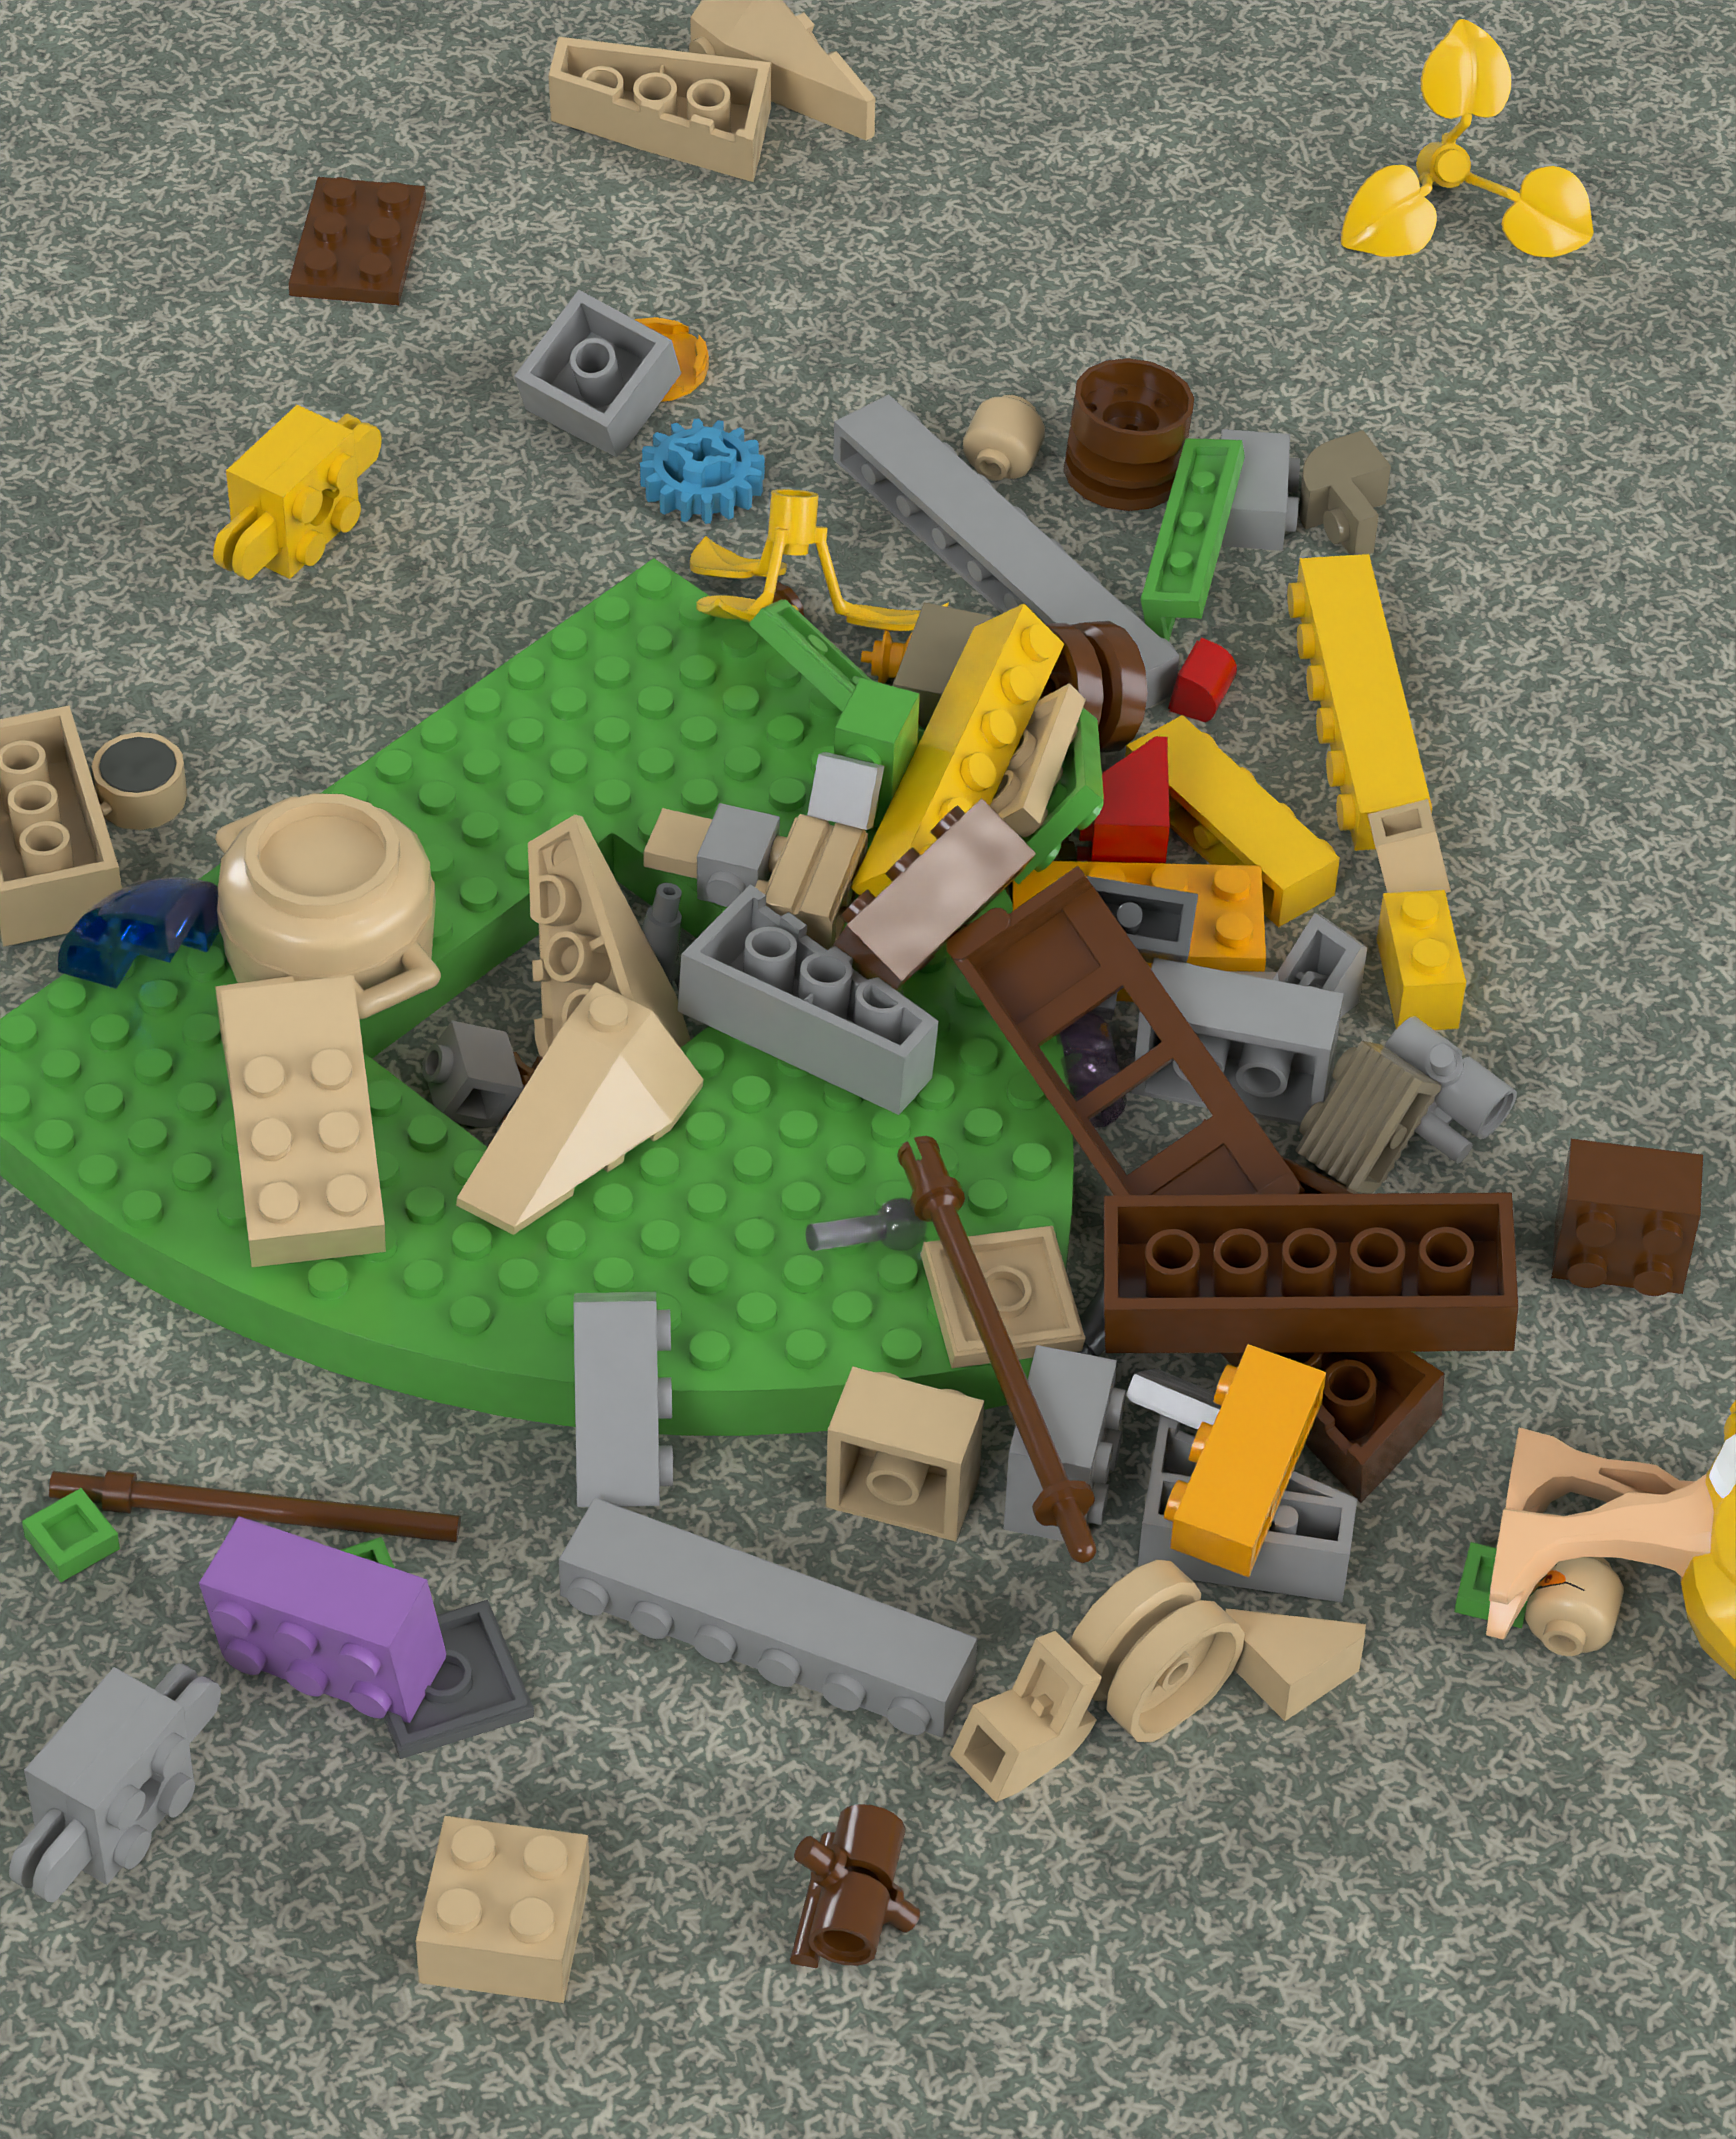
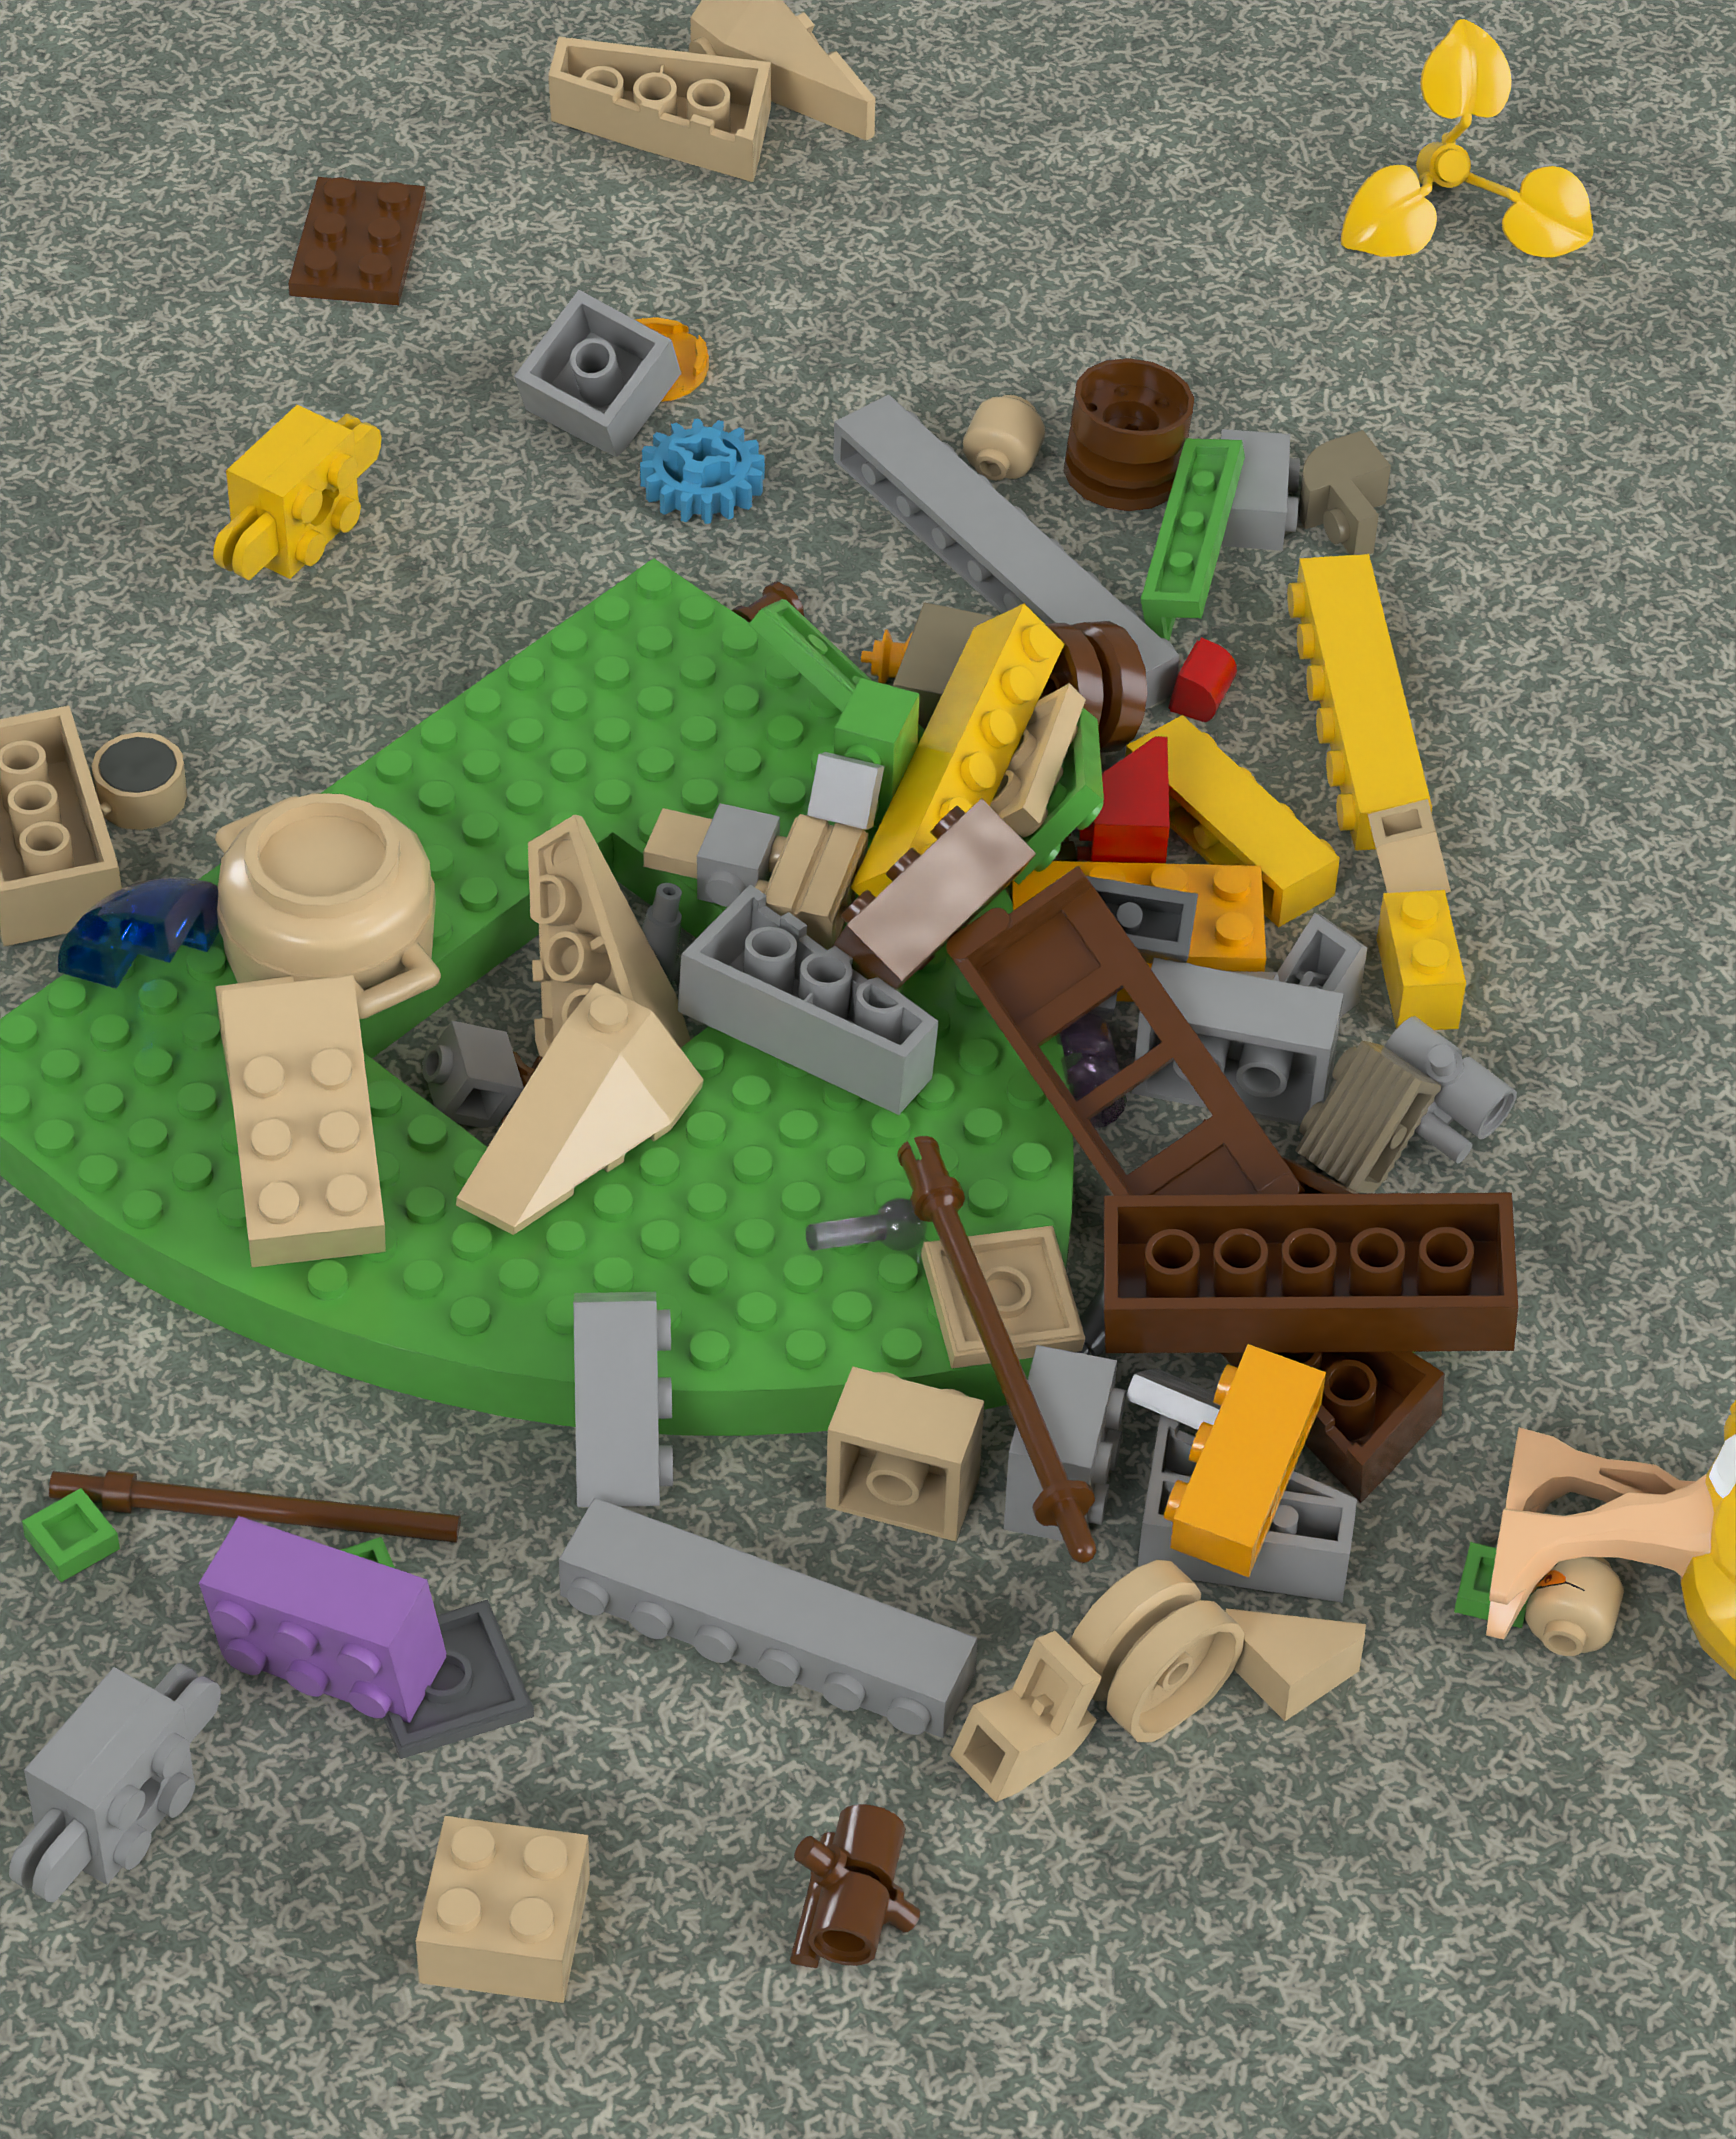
yellow plant [690,489,949,631] -> none
reddish brown brick [1551,1139,1703,1296] -> none

